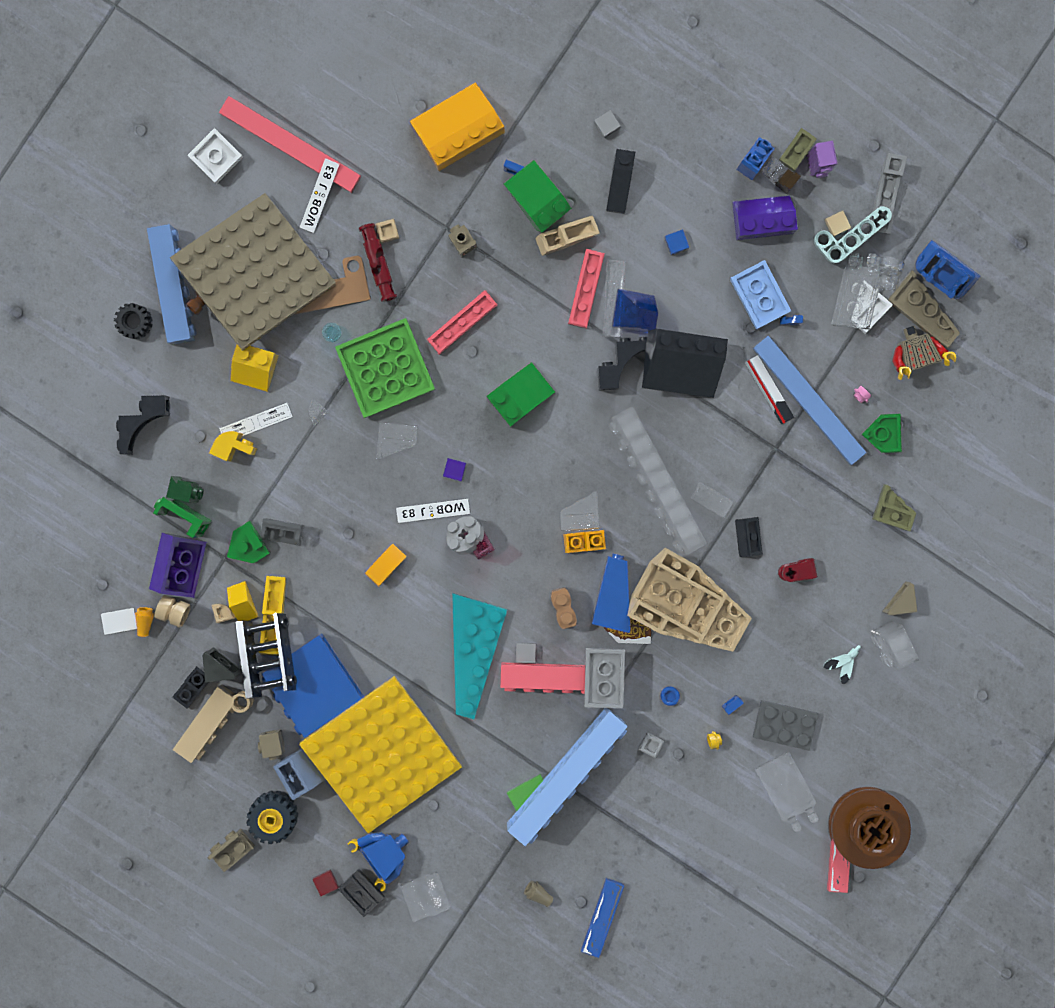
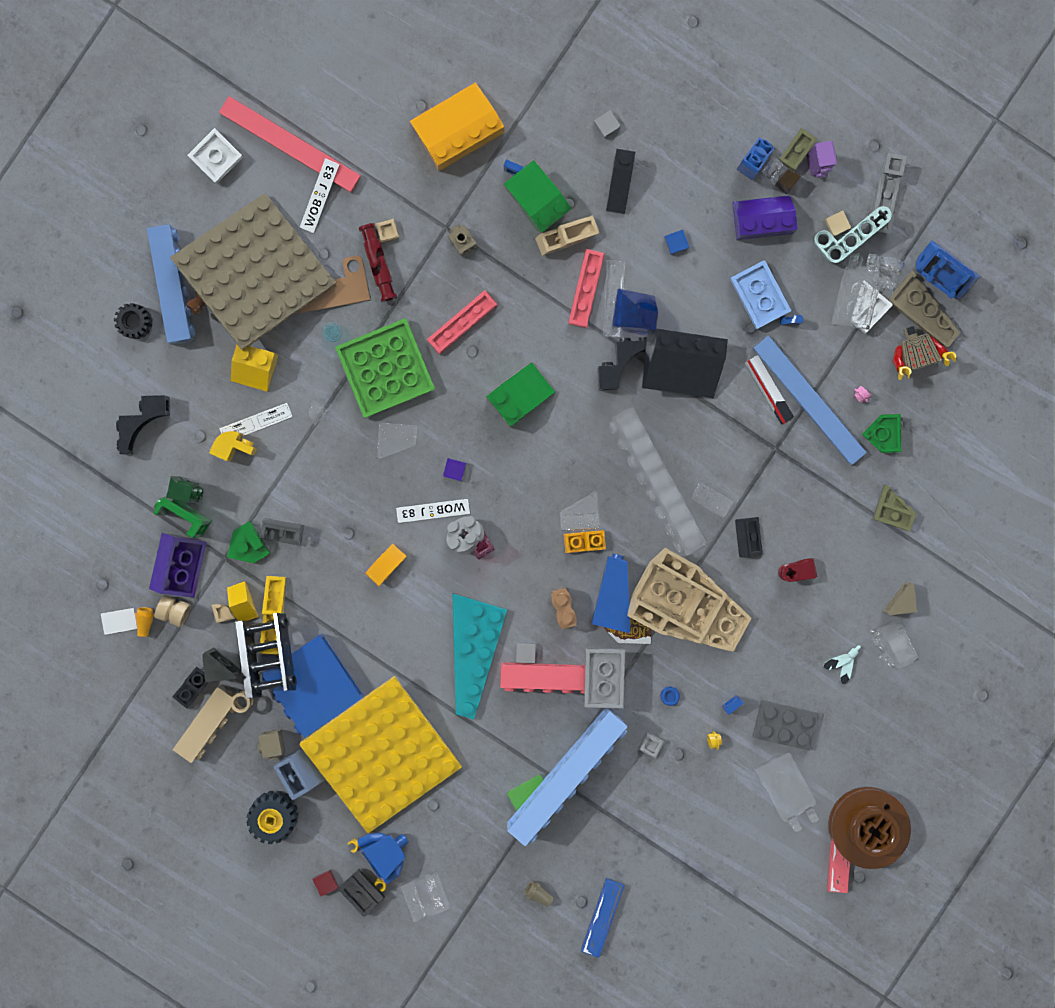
dark tan bracket [207,829,255,872] -> none

